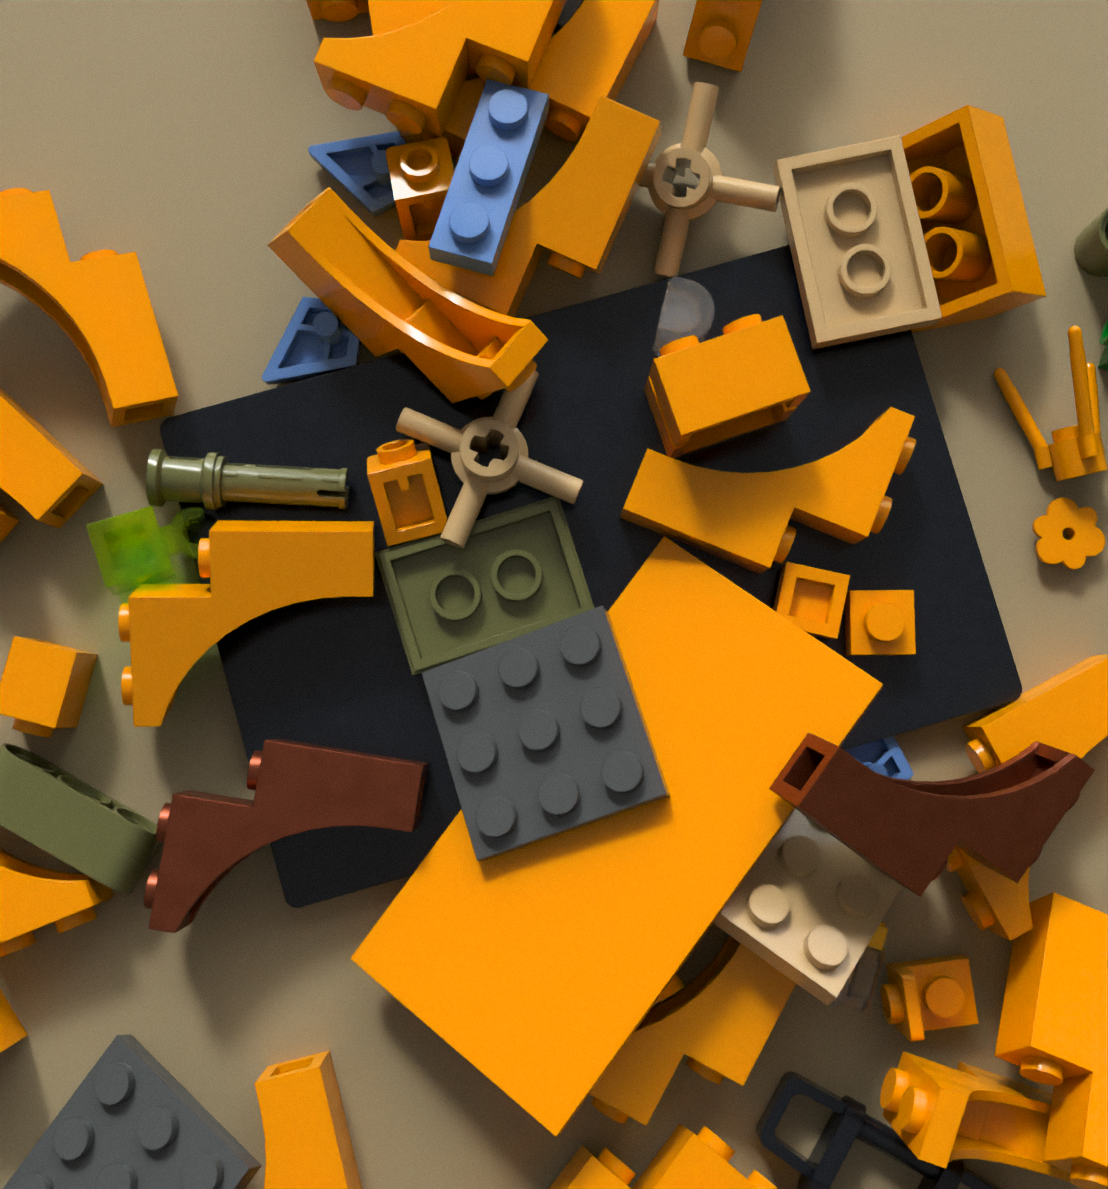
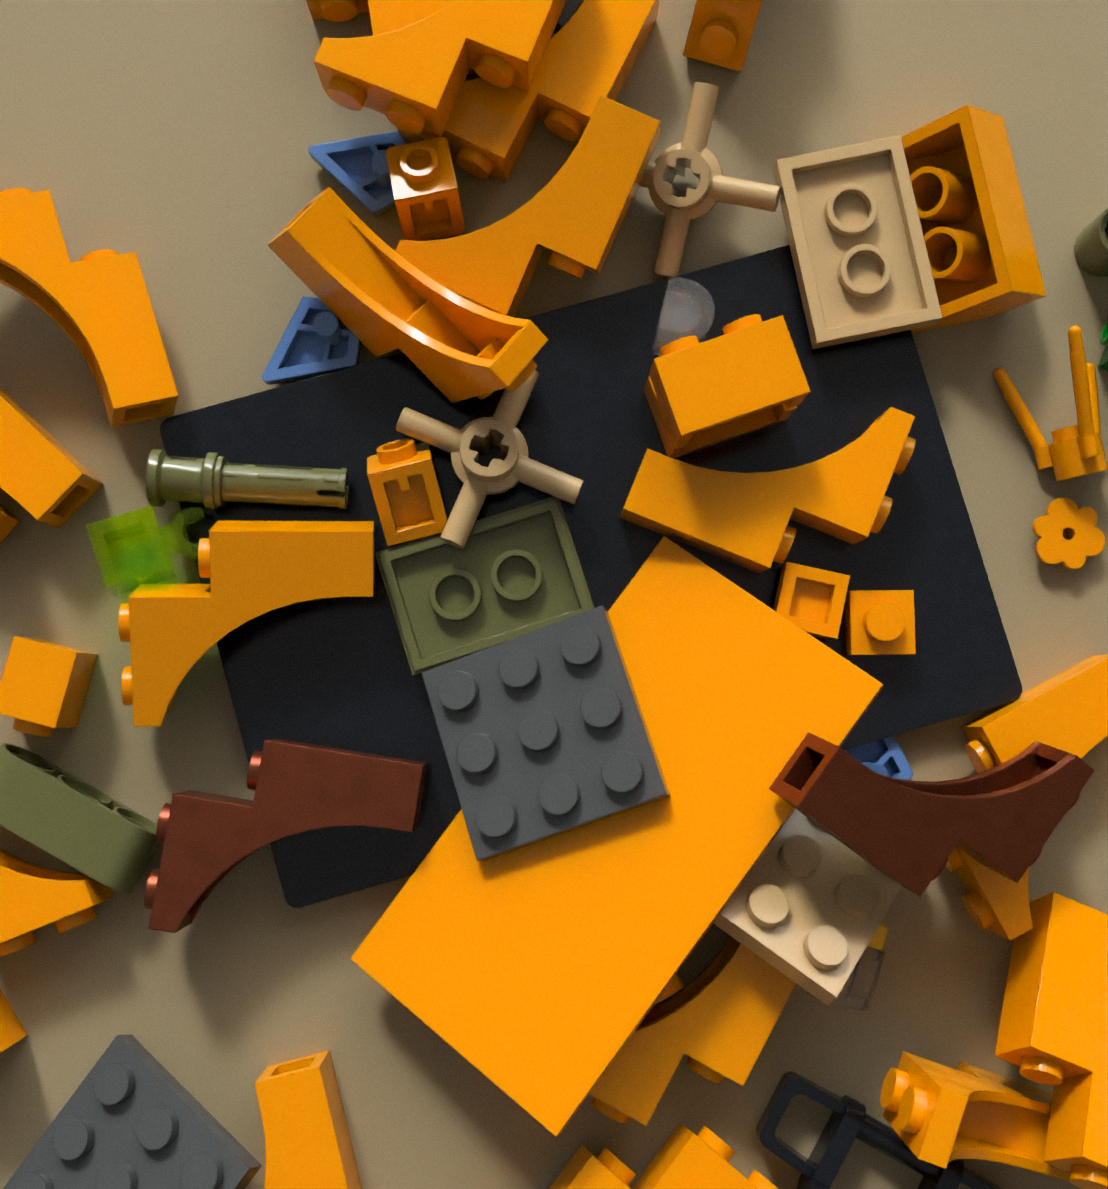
medium blue plate [428,79,549,276] -> none
light orange bracket [880,954,979,1042] -> none

